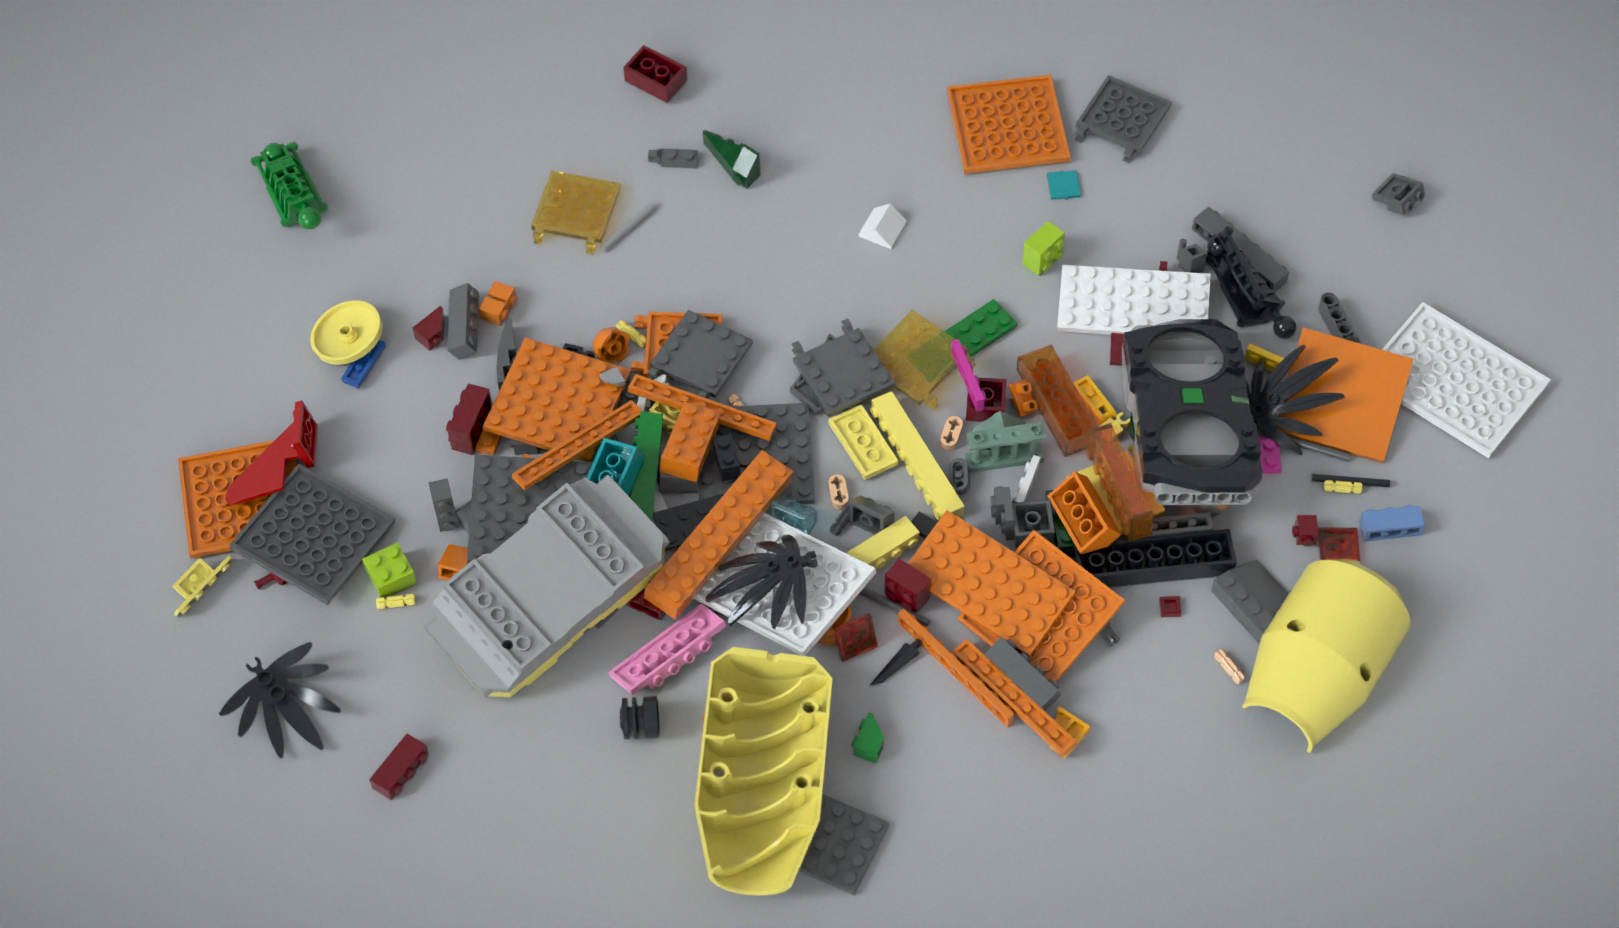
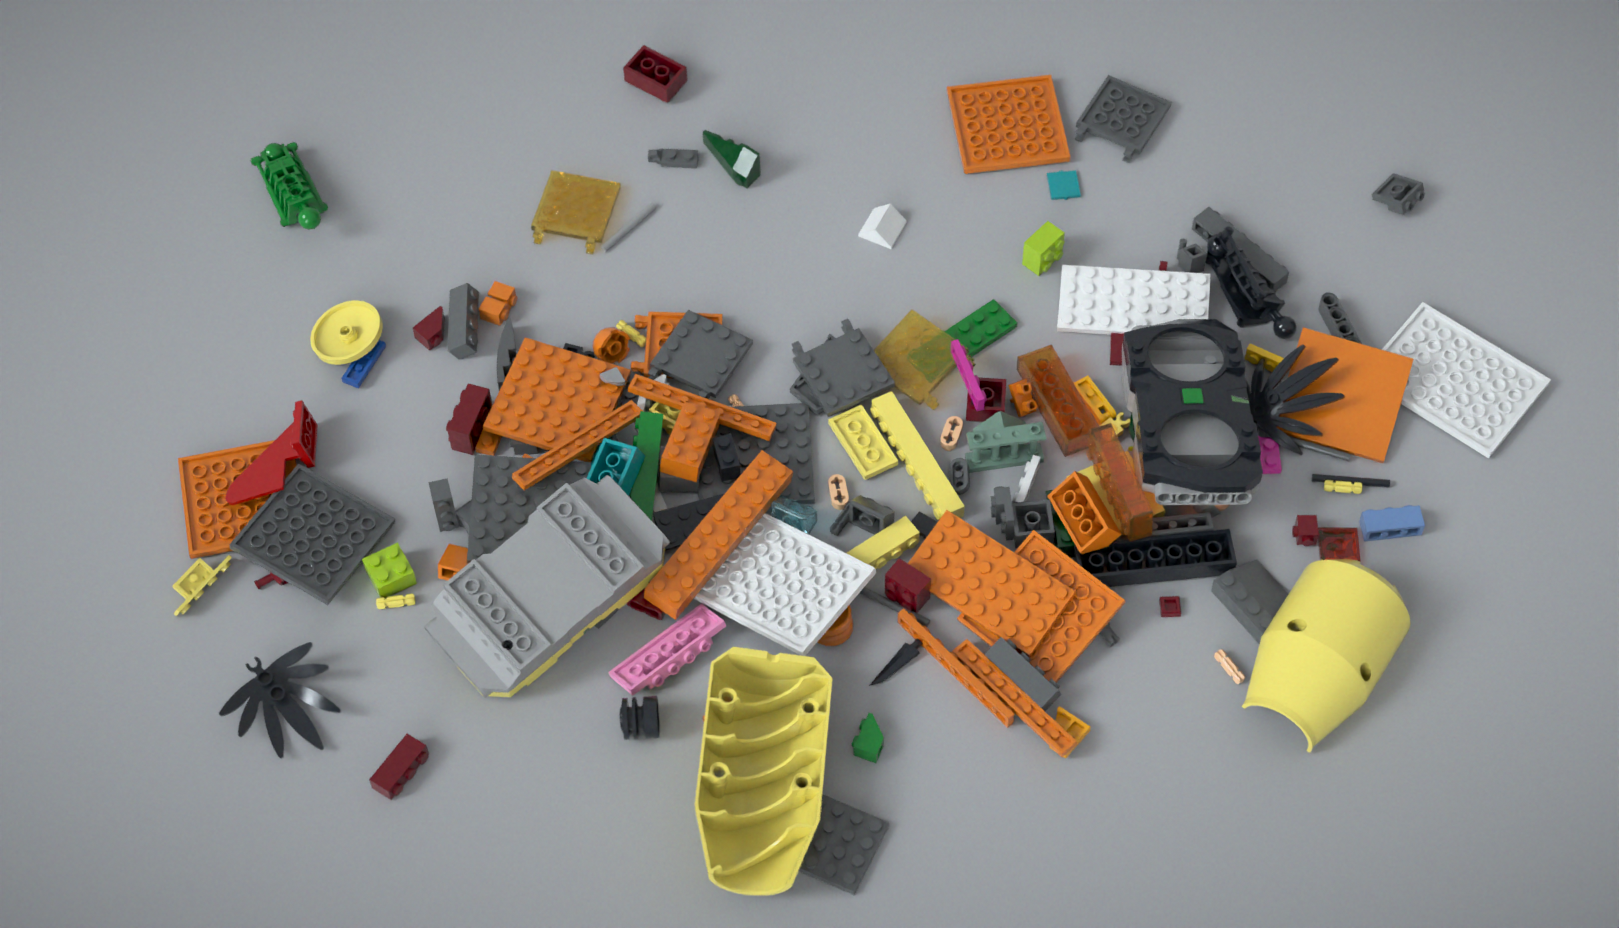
black plant [705,534,818,629] -> none
clear red tile [833,613,878,662] -> none

